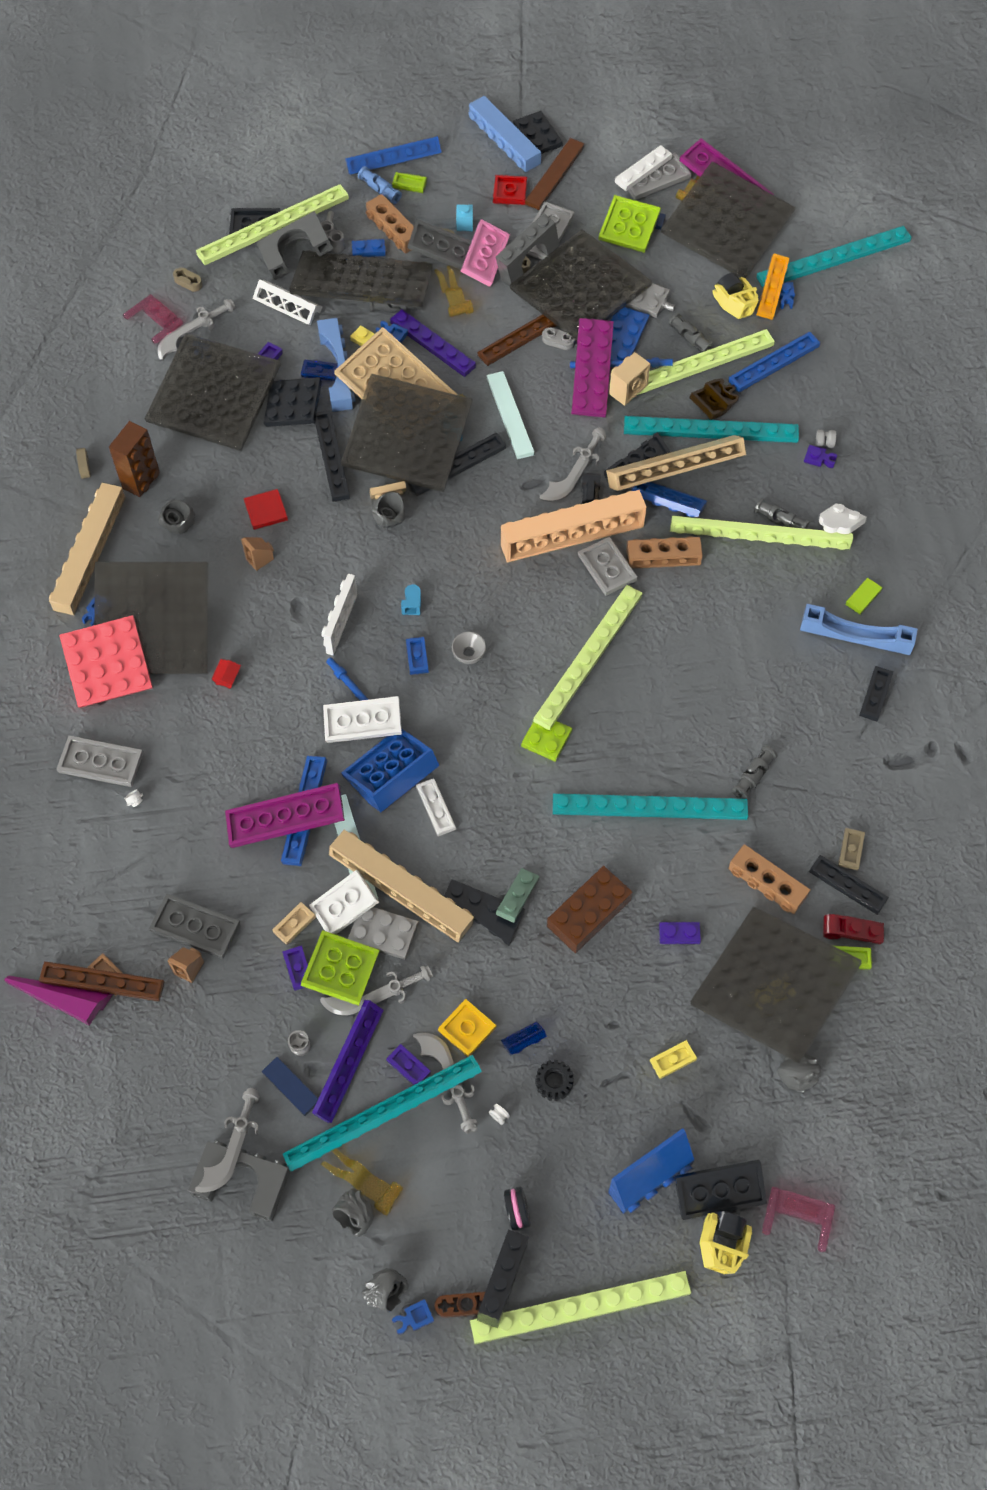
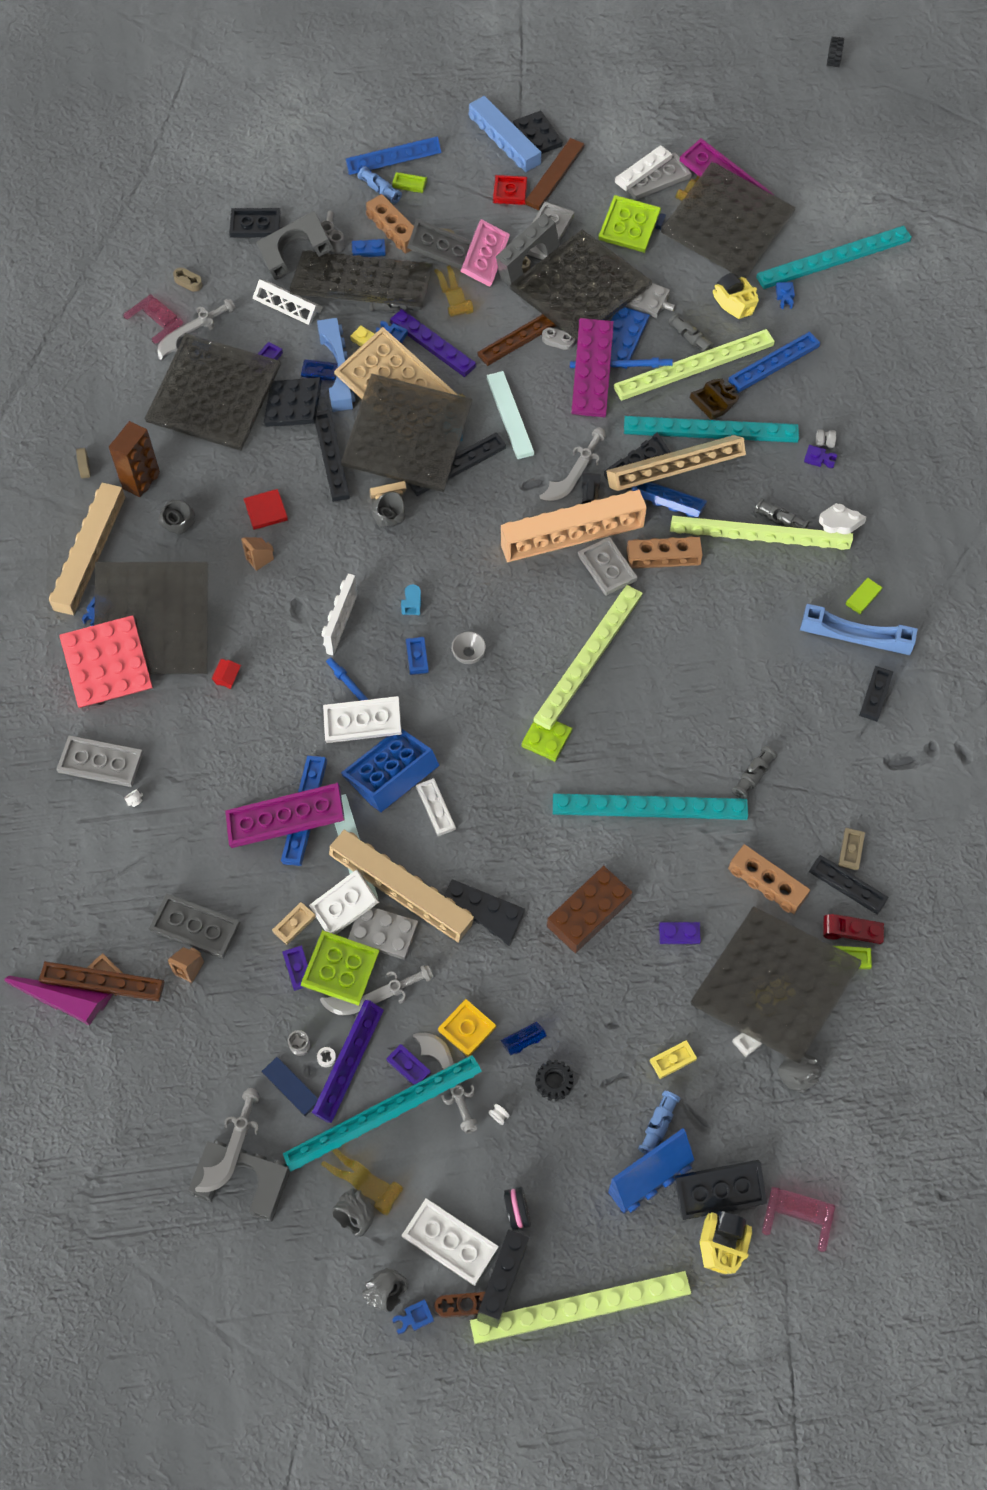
yellowish green plate [196,184,349,265] -> none
medium azure brick [456,205,473,231] -> none
sand green plate [496,868,540,923] -> none
tan brick [609,352,650,406] -> none
light orange plate [756,253,789,320] -> none
none -> white bush [317,1047,336,1067]
none -> white plate [401,1199,499,1286]
none -> medium blue piece [638,1091,680,1154]
none -> white tile [732,1027,762,1057]
none -> black tyre [827,36,844,67]

